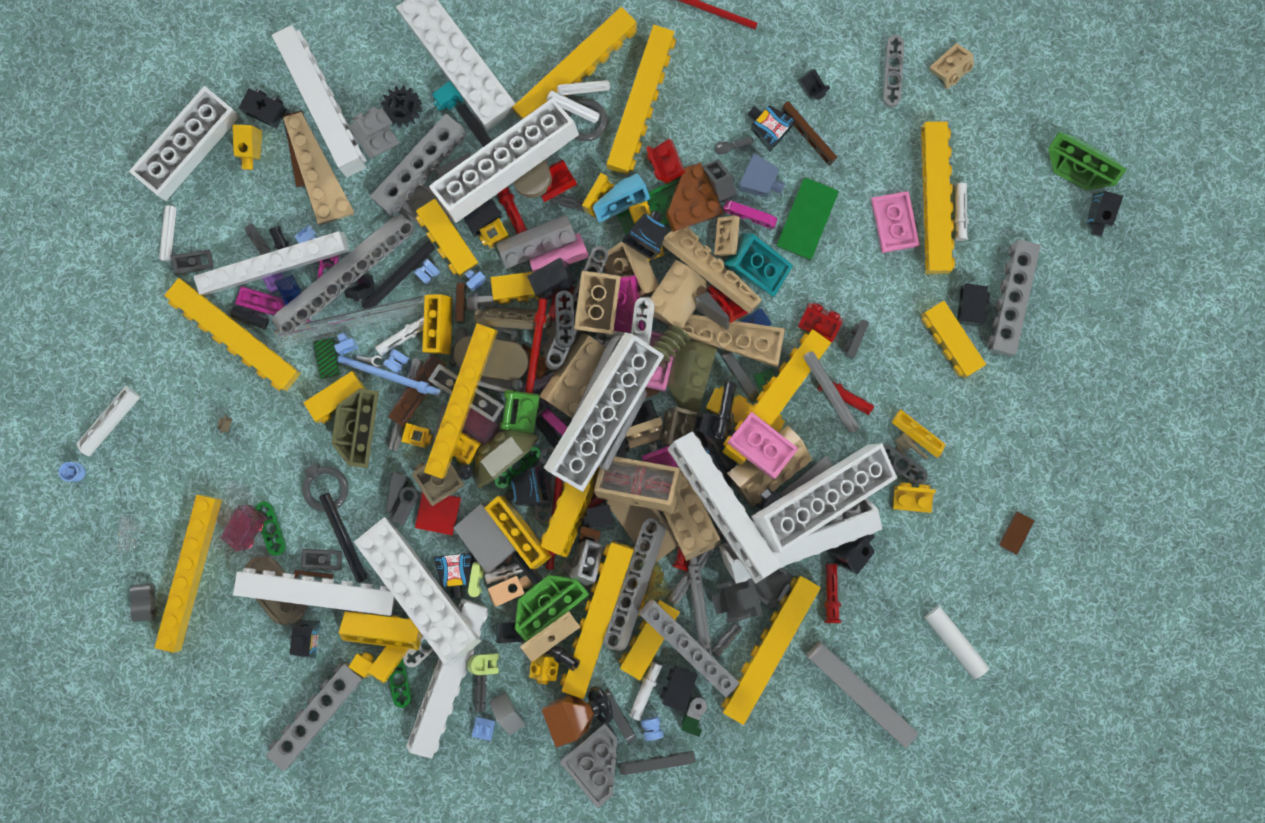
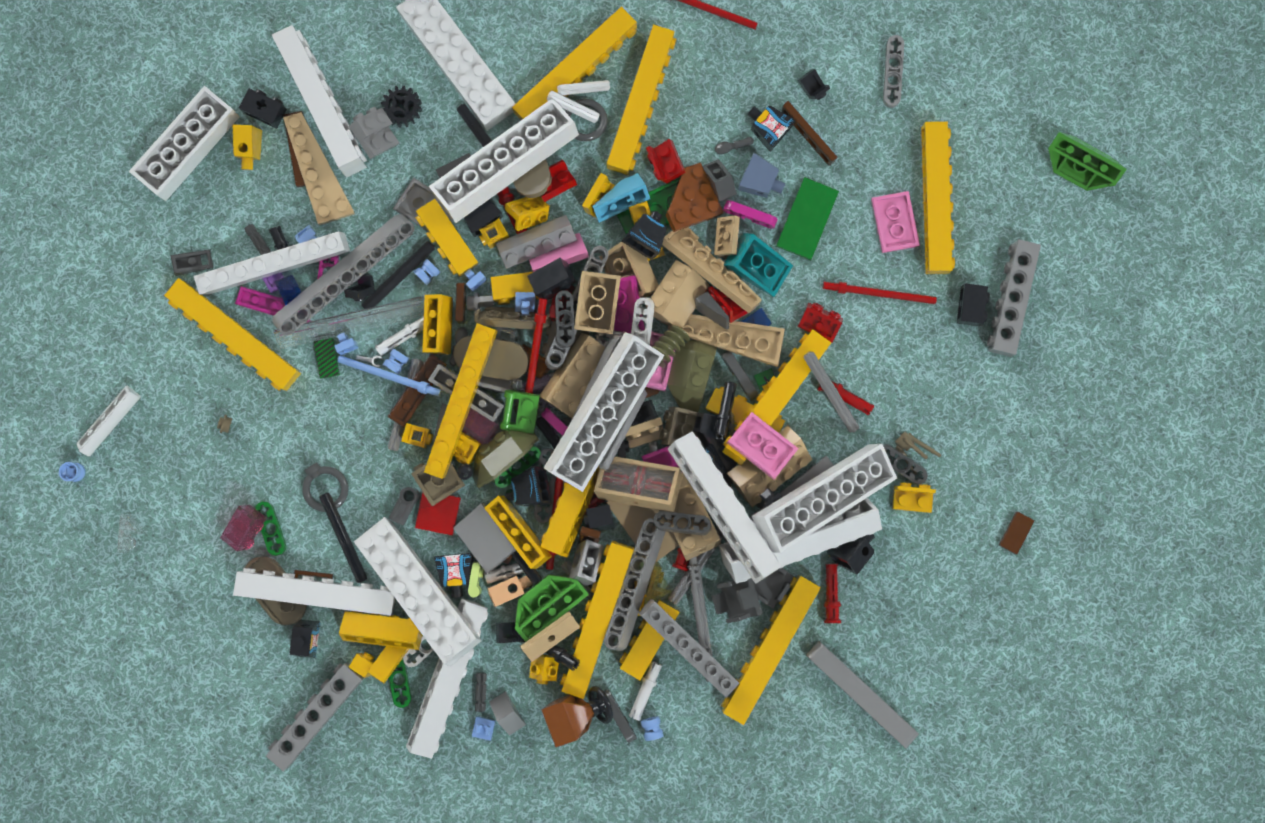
dark grey axle [130,583,156,622] -> none
yellow brick [154,495,222,653] -> none
white axle [159,205,176,261] -> none
black axle [230,306,270,330] -> none
dark grey slope [301,548,342,570] -> none
yellow brick [303,371,366,424] -> none
olive wedge [331,388,379,468] -> none
light grey brick [370,114,467,216] -> none
dark grey slope [386,471,409,512] -> none
teal brick [432,81,463,111] -> none
yellowish green plate [467,653,499,675] -> none
dark grey axle [550,194,585,212] -> none
light grey plate [560,723,617,808] -> none
dark grey beam [619,751,696,775] -> none
black brick [660,665,698,712] -> none
leg [680,696,707,737] -> none
dark grey axle [712,623,742,657] -> none
dark grey plate [844,319,869,359] -> none
yellow tile [891,409,946,458] -> none
yellow brick [921,301,987,378] -> none
white brick [924,605,989,679] -> none
tan bracket [929,43,974,89] -> none
white pin [953,183,969,241] -> none
black torso [1087,191,1123,237] -> none
none -> yellow bracket [505,197,550,231]
none -> light blue tile [515,292,535,315]
none -> dark grey beam [654,511,711,535]
none -> red bar [823,282,937,304]

